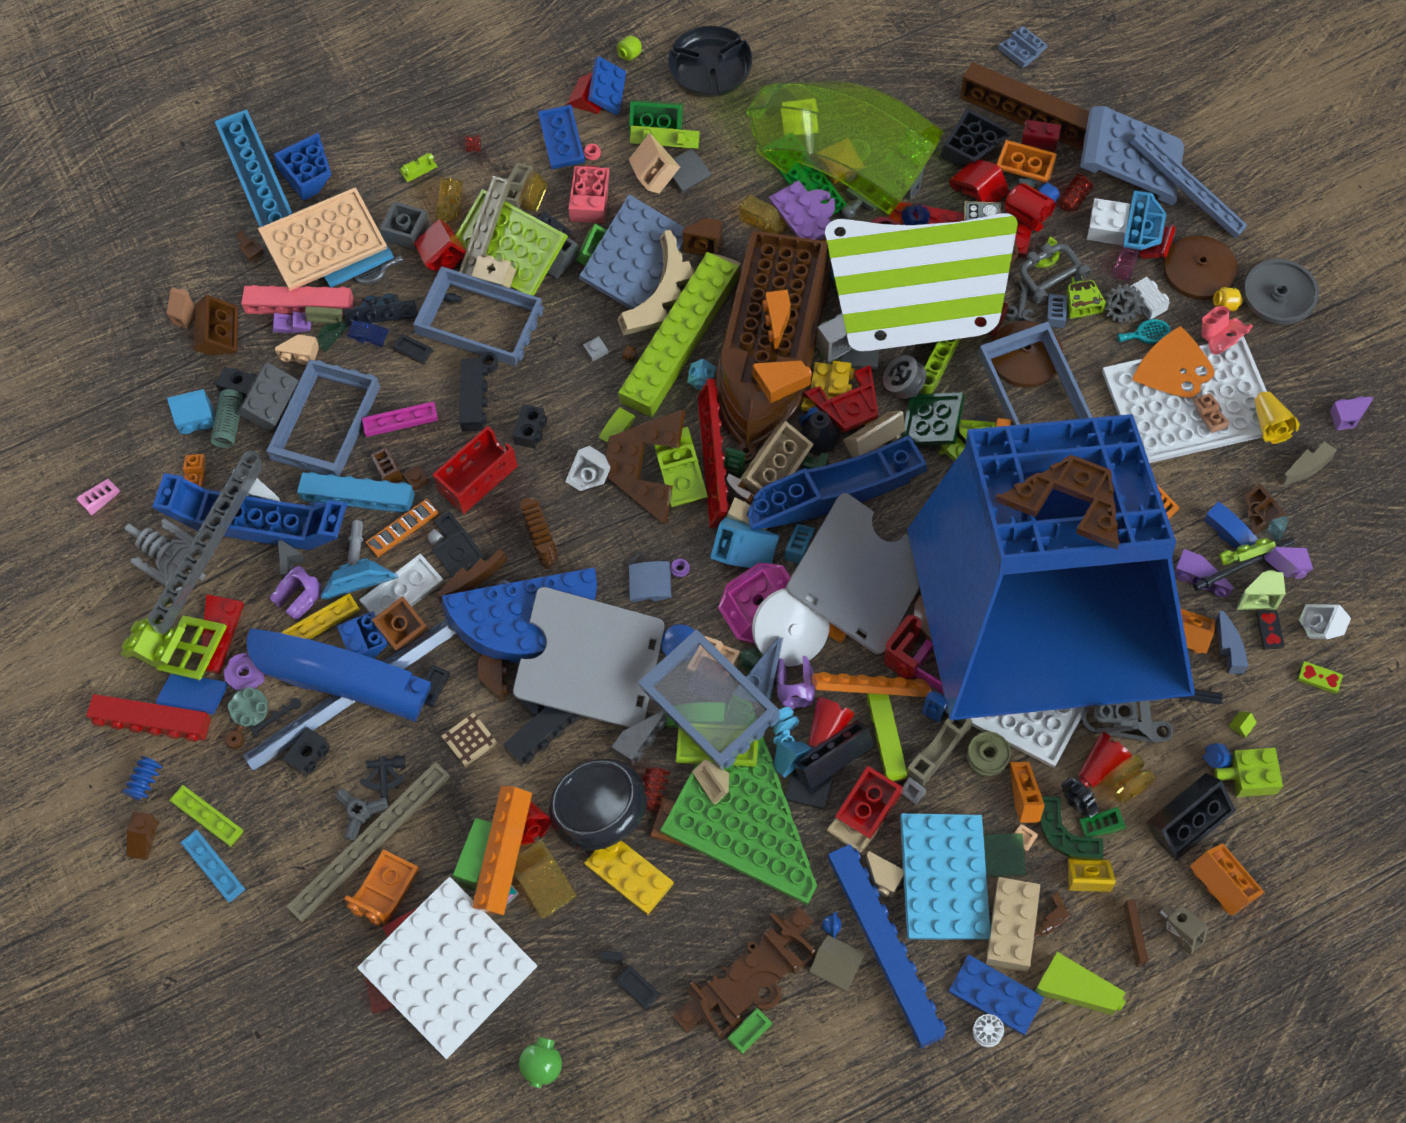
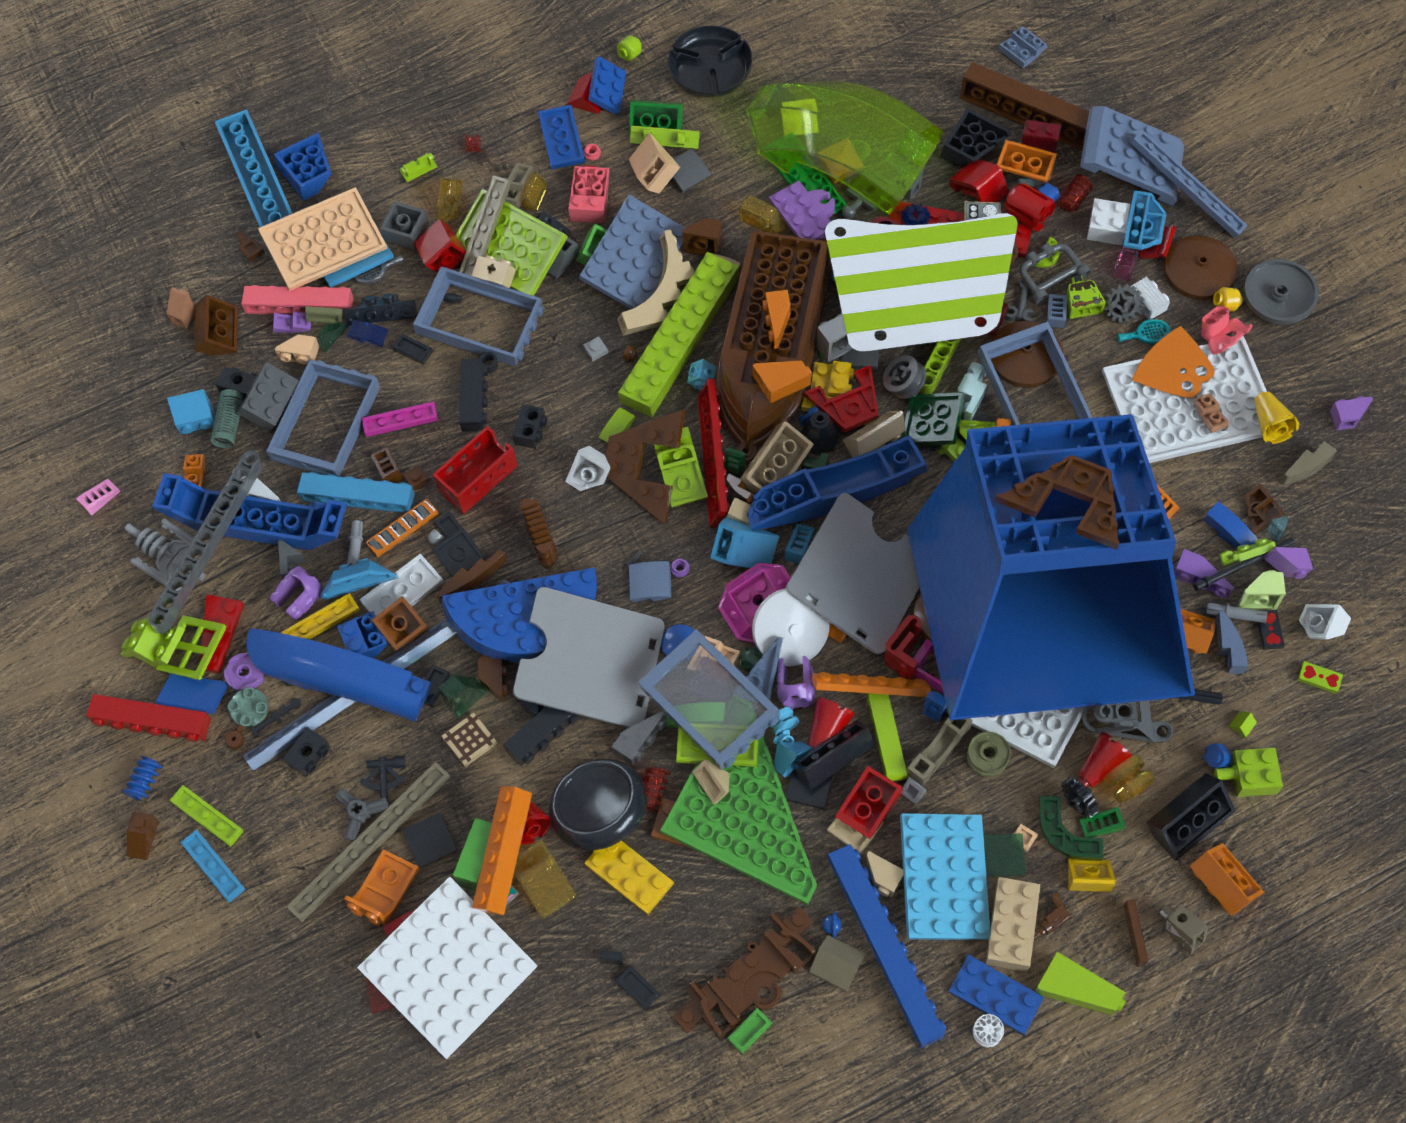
bright green brick [519,1037,562,1088] -> none
orange slope [1009,762,1044,823] -> none
none -> black slope [403,812,457,868]
none -> clear green slope [438,675,488,718]
none -> light aqua plate [958,362,987,420]
none -> light grey axle [1206,603,1268,624]

